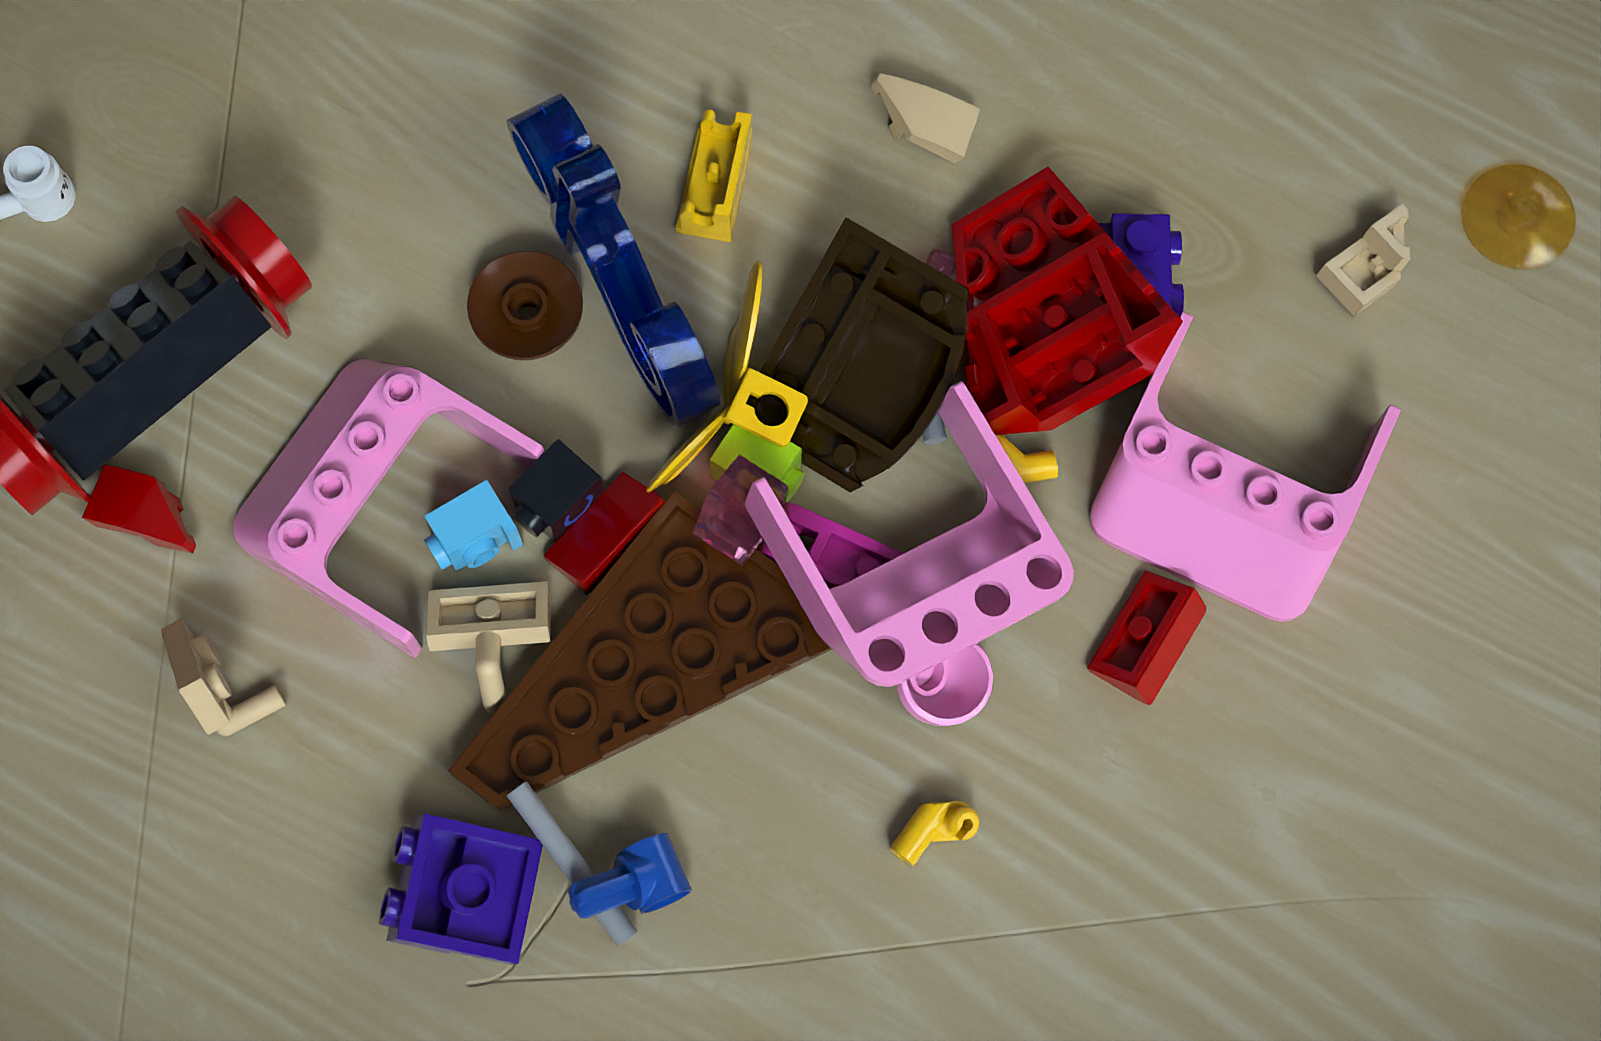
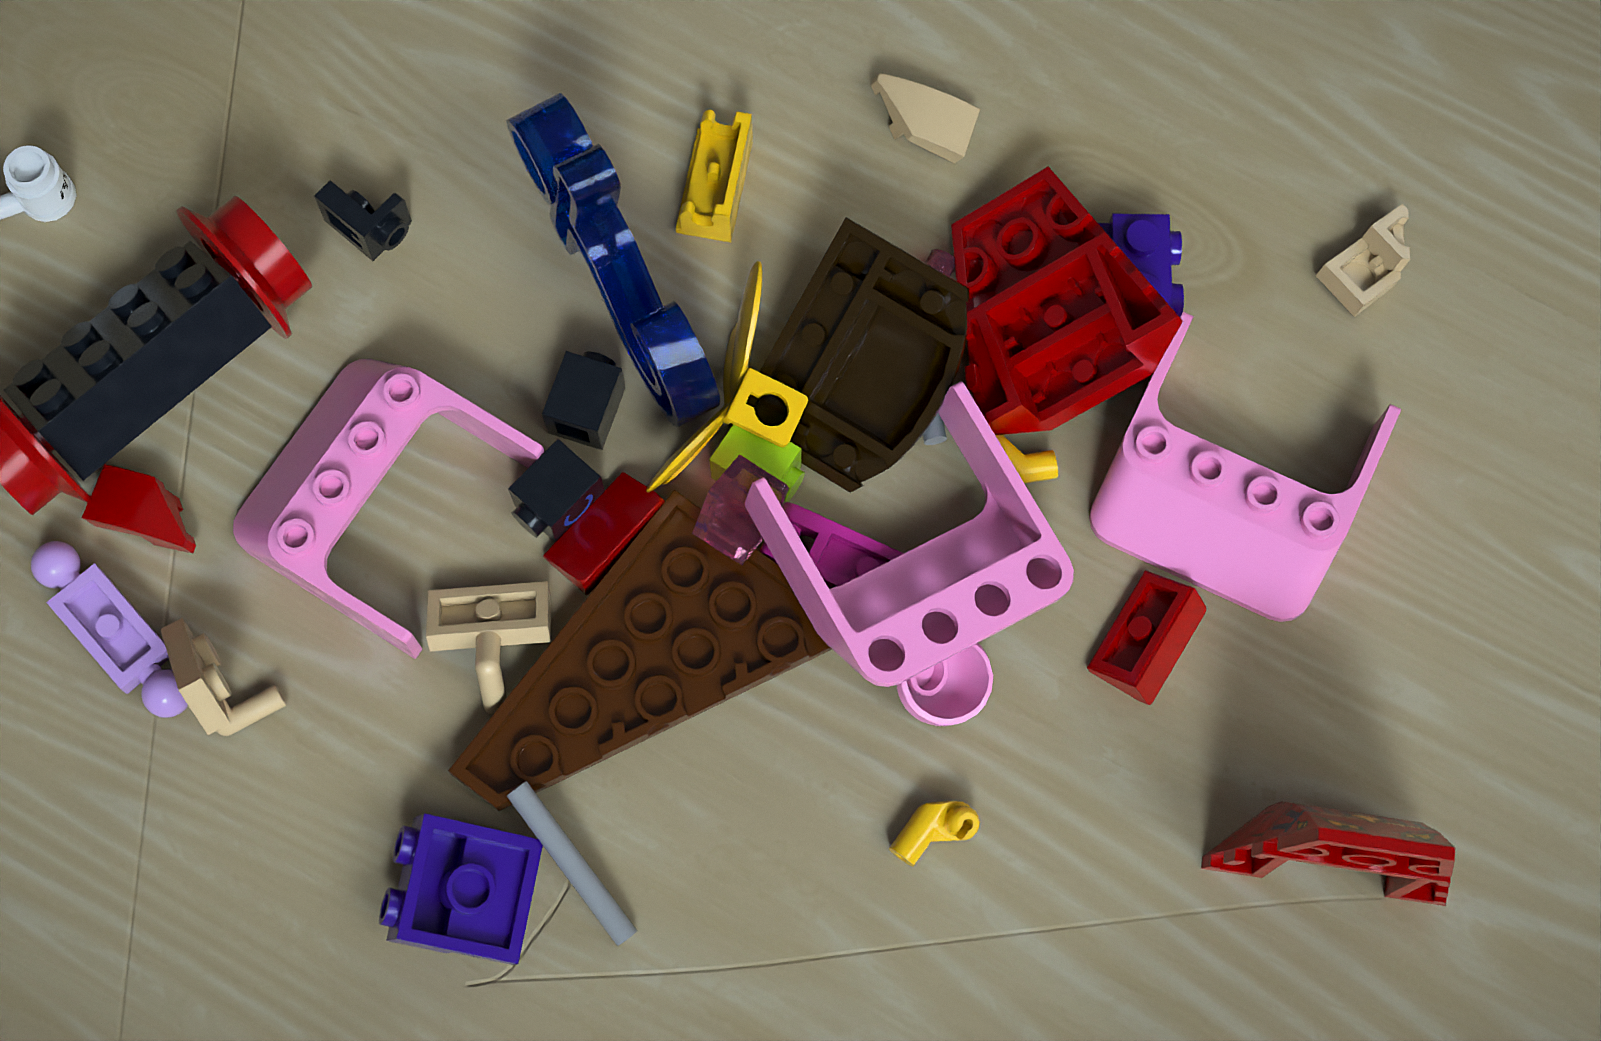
medium azure brick [424,480,523,571] -> none
reddish brown dish [467,251,583,360] -> none
blue axle [568,833,692,919] -> none
clear yellow dish [1462,164,1576,270] -> none
none -> lavender plate [31,541,188,718]
none -> black bracket [314,180,412,261]
none -> black brick [542,351,625,450]
none -> red wedge [1201,801,1456,906]

